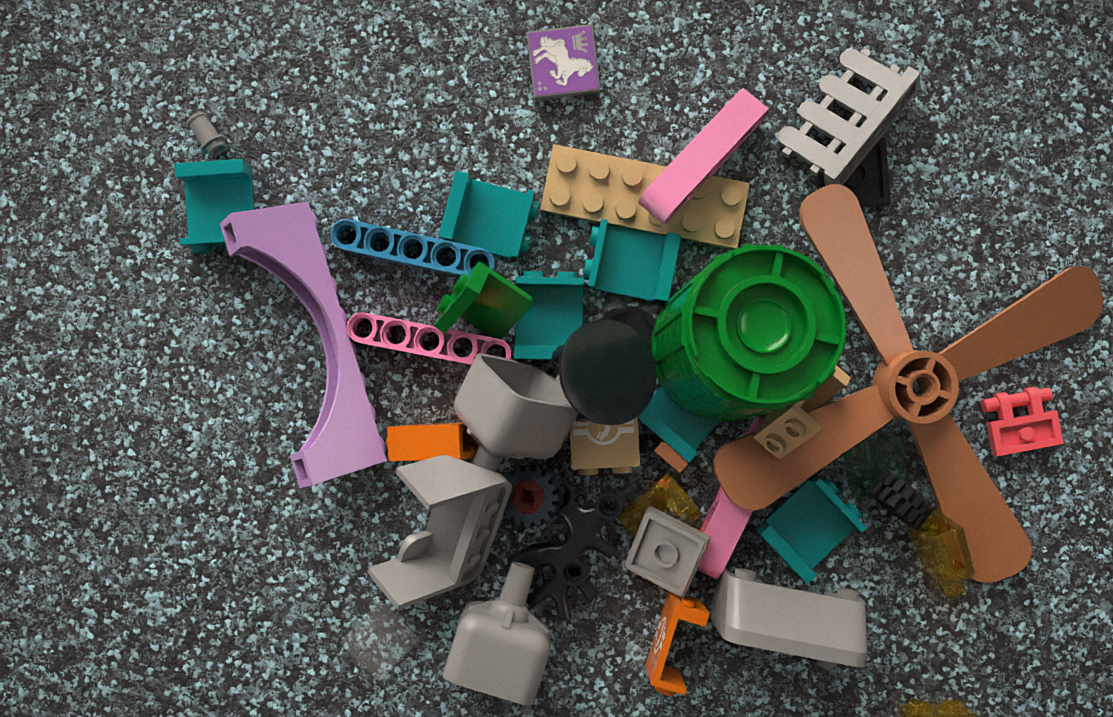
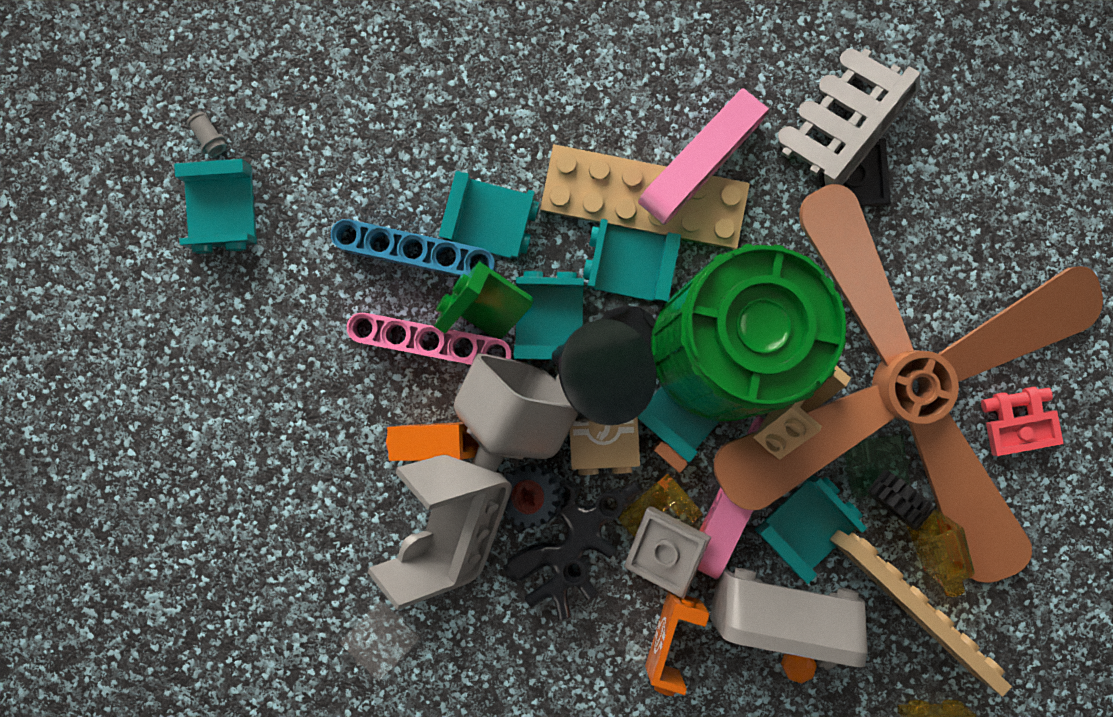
lavender arch [220,201,387,488] -> none
light grey piece [443,562,550,714] -> none
tile [526,24,600,101] -> none
none -> orange tile [781,654,817,684]
none -> tan plate [829,530,1012,697]

